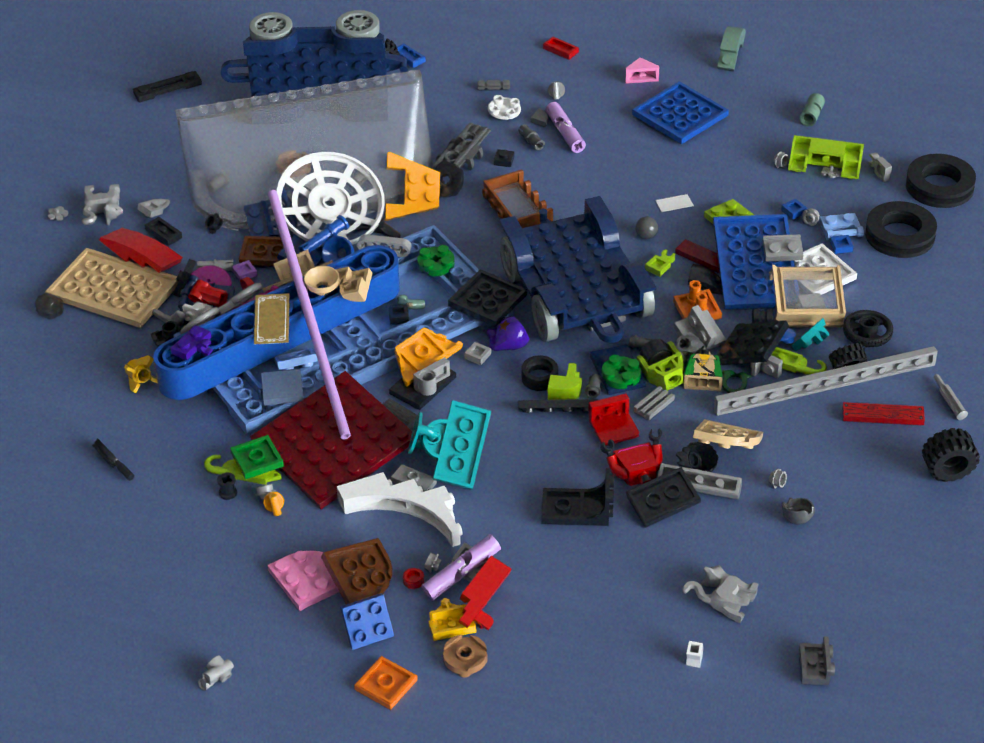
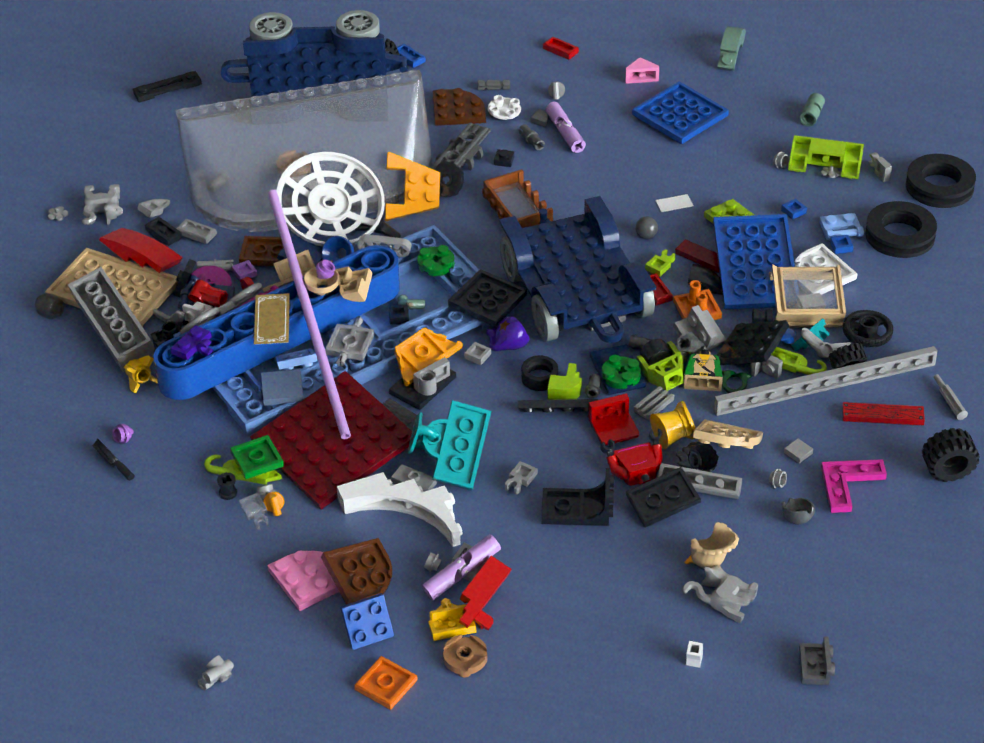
black plate [205,213,223,234] -> none
dark blue plate [244,189,299,237] -> none
blue pin [298,215,349,252] -> none
red tile [403,568,425,589] -> none
light grey plate [763,234,804,262] -> none
light grey plate [802,208,820,226] -> none
none -> light grey brick [68,267,155,372]
none -> medium lavender plate [112,424,134,444]
none -> light grey plate [176,219,217,244]
none -> clear plate [239,493,269,530]
none -> medium lavender plate [316,259,335,279]
none -> light grey plate [325,317,374,367]
none -> reddish brown plate [433,88,486,126]
none -> light grey plate [505,461,538,495]
none -> red tile [649,273,673,306]
none -> yellow hat [650,401,696,449]
none -> tan hair [684,522,739,569]
none -> light grey tile [784,438,813,464]
none -> light grey piece [801,328,851,358]
none -> dark pink plate [821,459,887,513]

